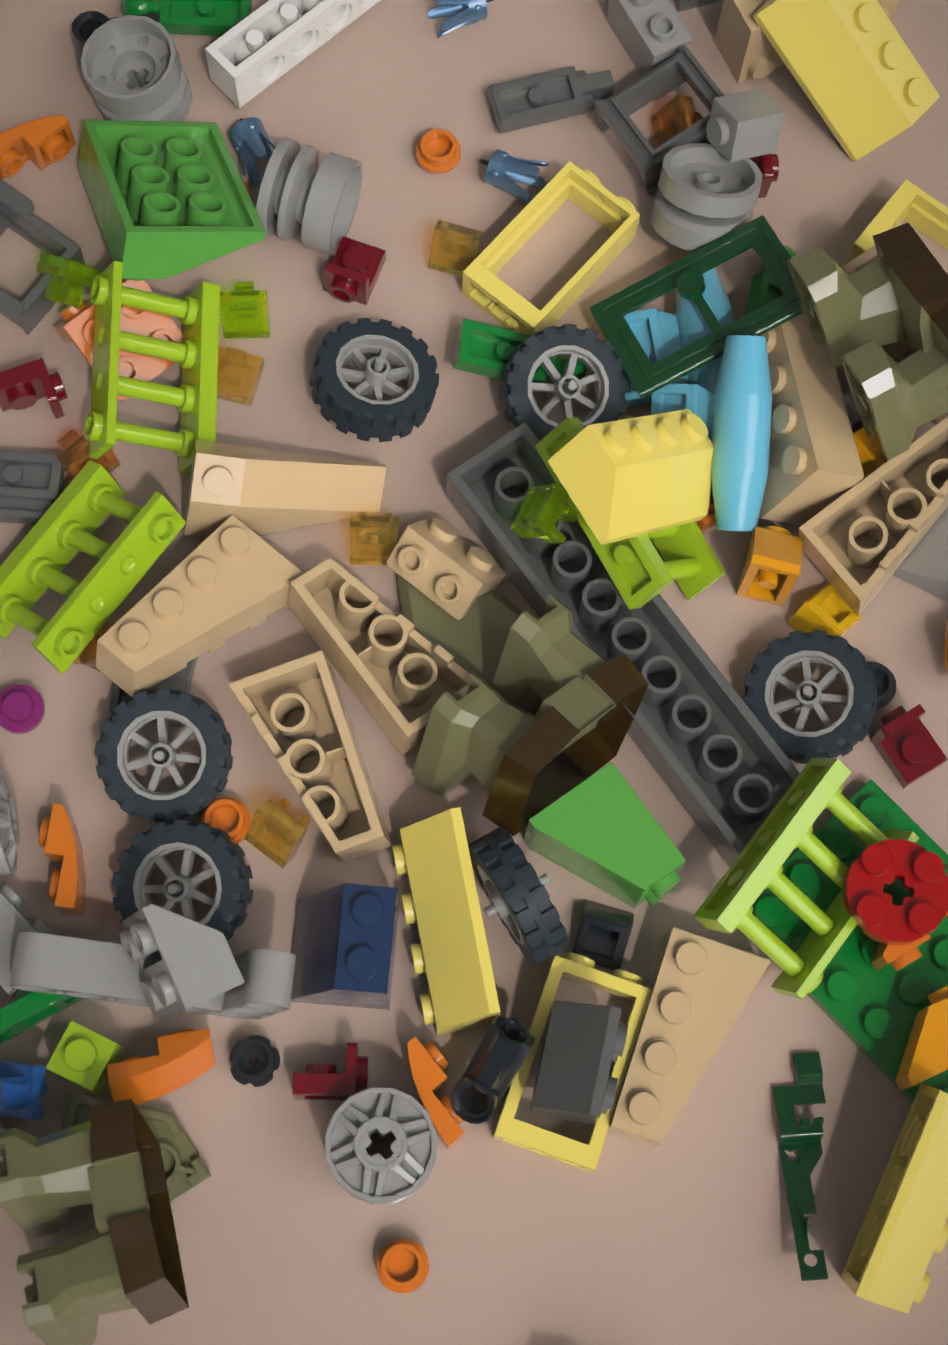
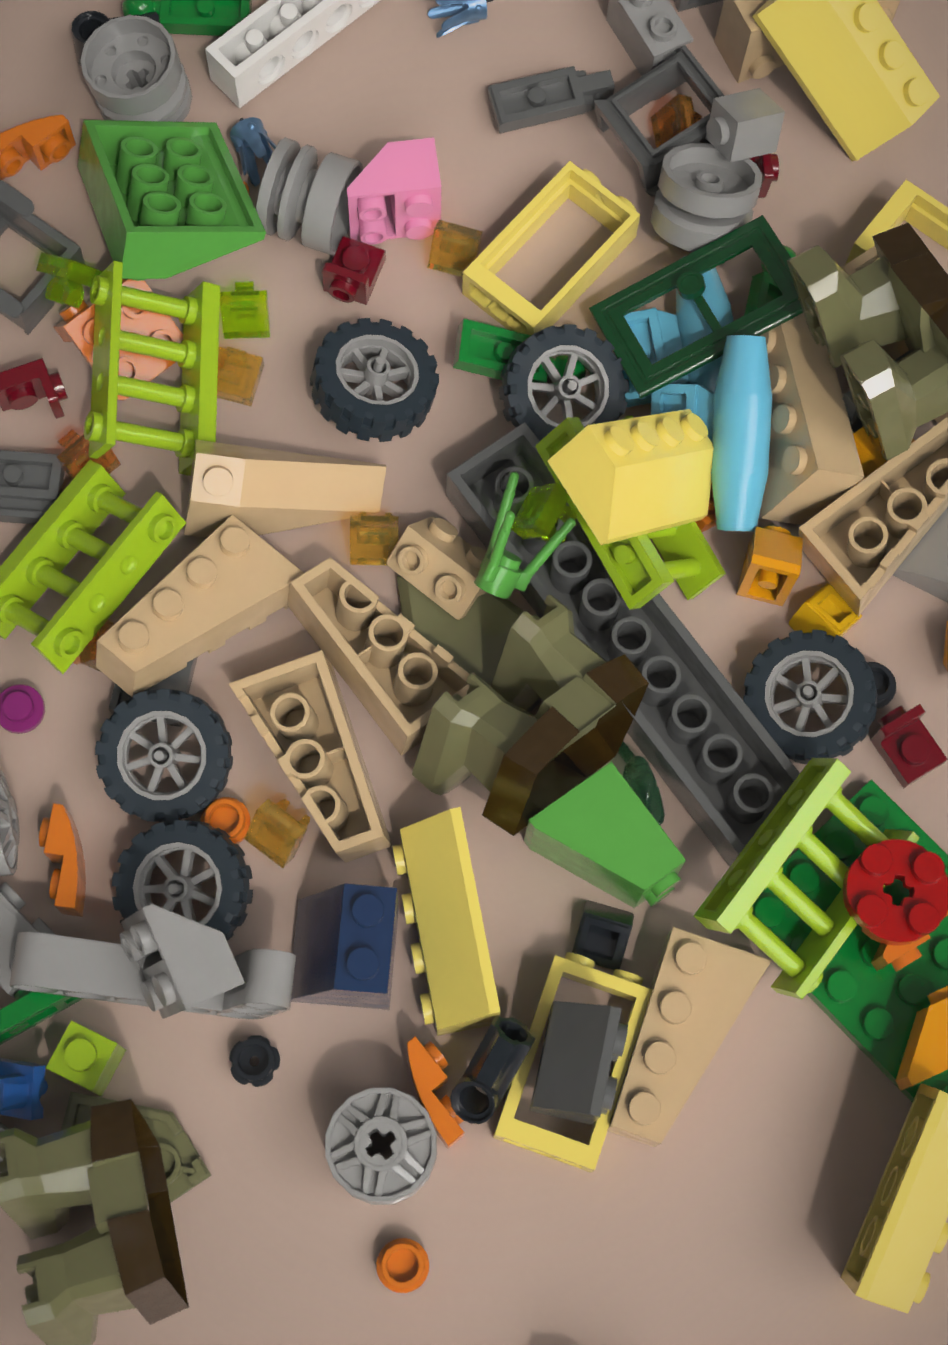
orange slope [107,1028,216,1105] -> none
dark red bracket [292,1043,368,1101] -> none
orange plate [416,129,461,174] -> none
black wheel [468,827,569,965] -> none
flat silver piece [480,149,550,205] -> none
dark green piece [773,1052,828,1281] -> none
none -> bright pink slope [347,138,441,245]
none -> bright green plant [474,472,576,599]
none -> clear green piece [618,742,665,826]

